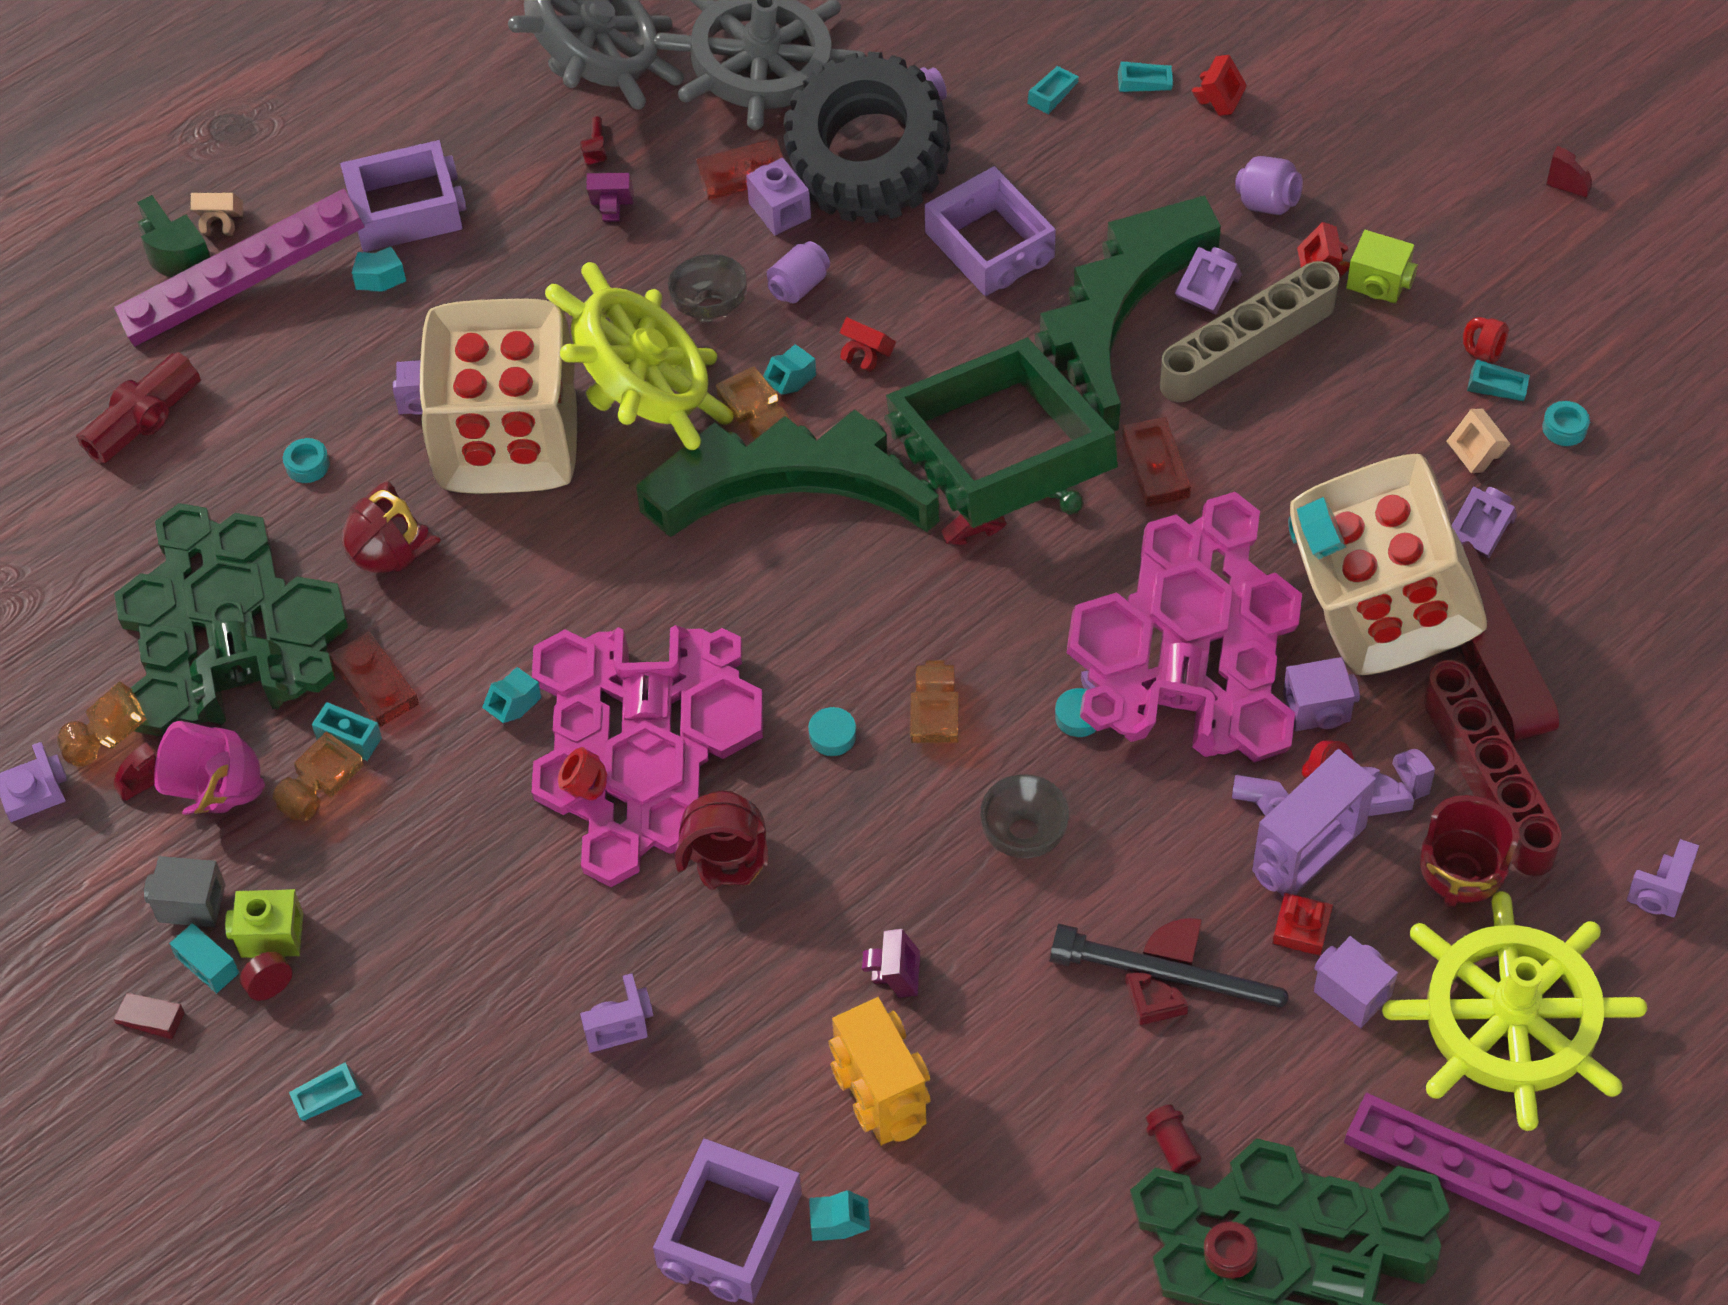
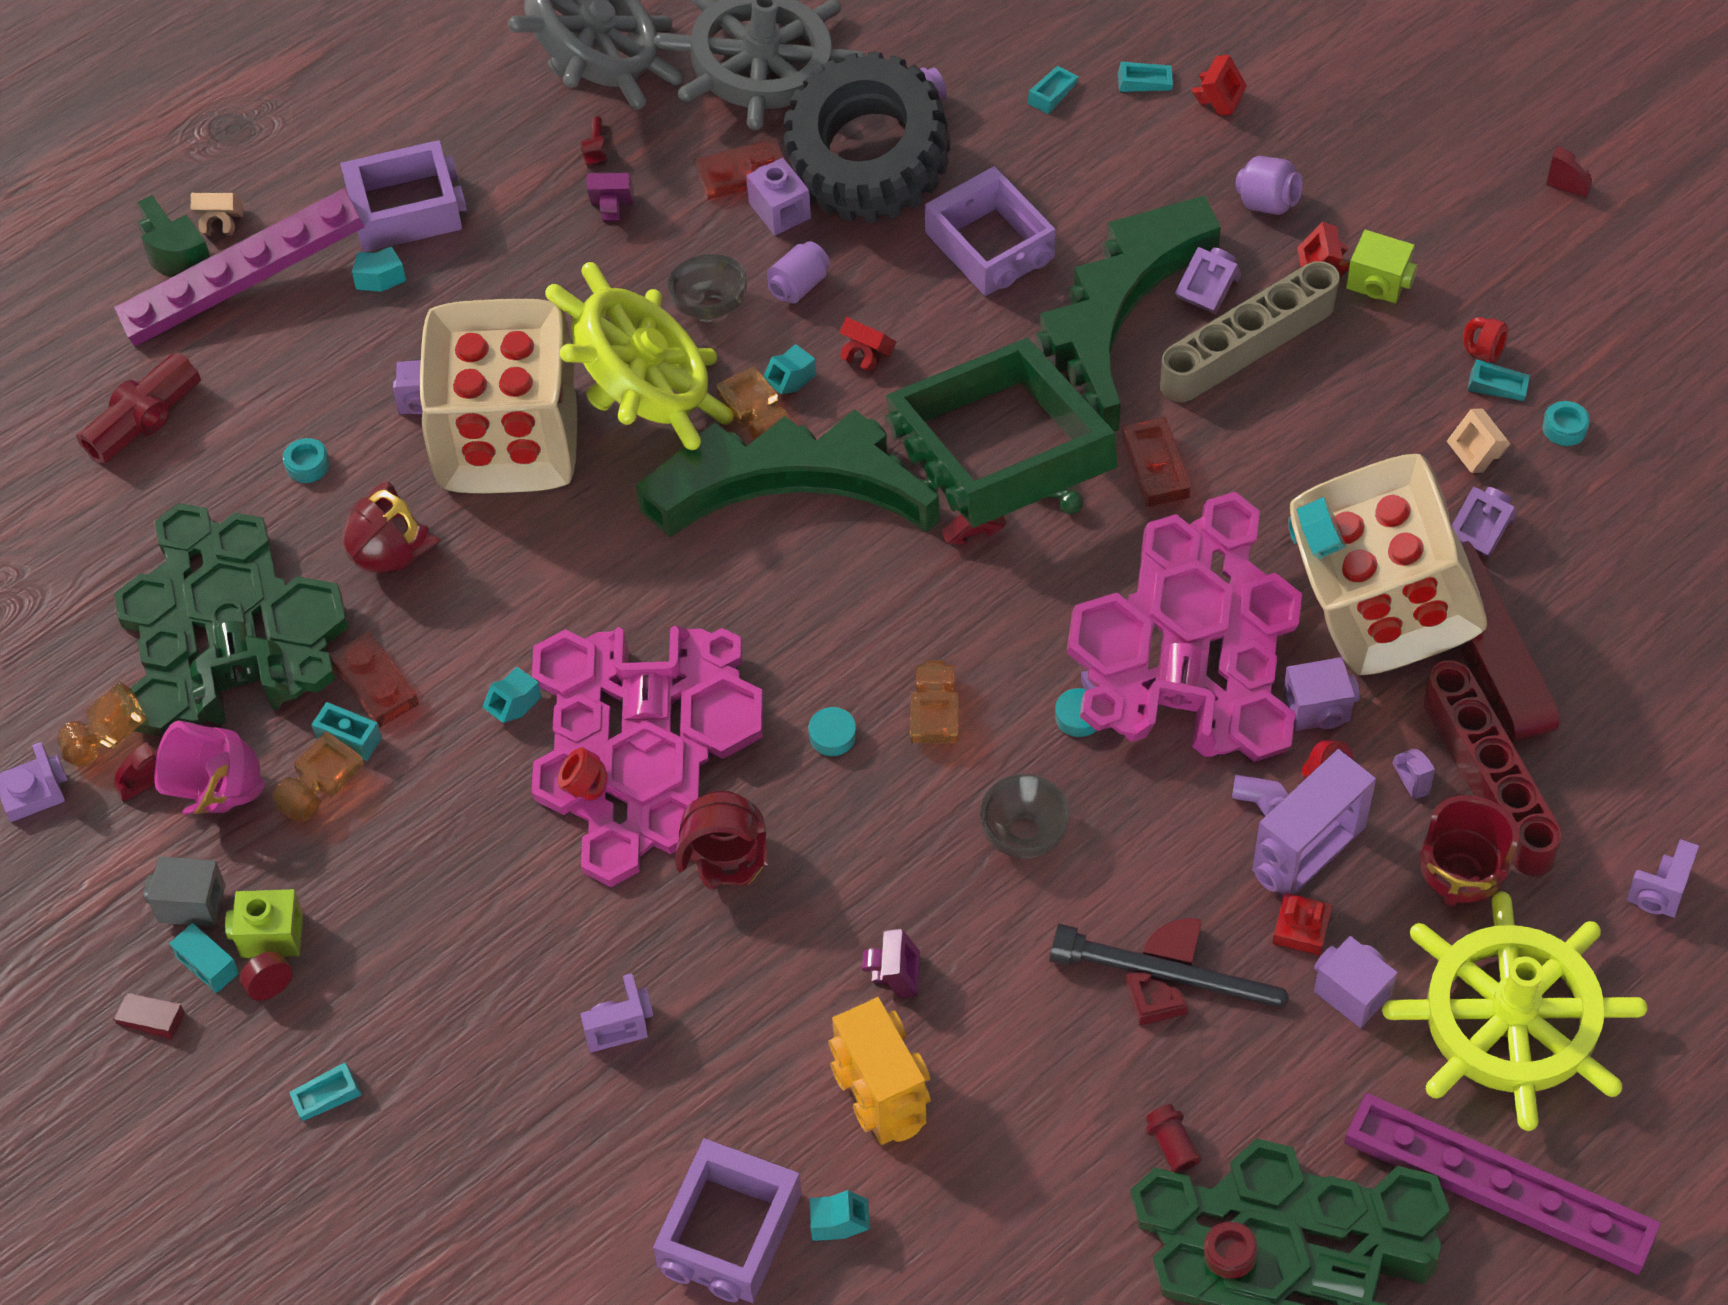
medium lavender tile [1362,767,1414,816] -> none

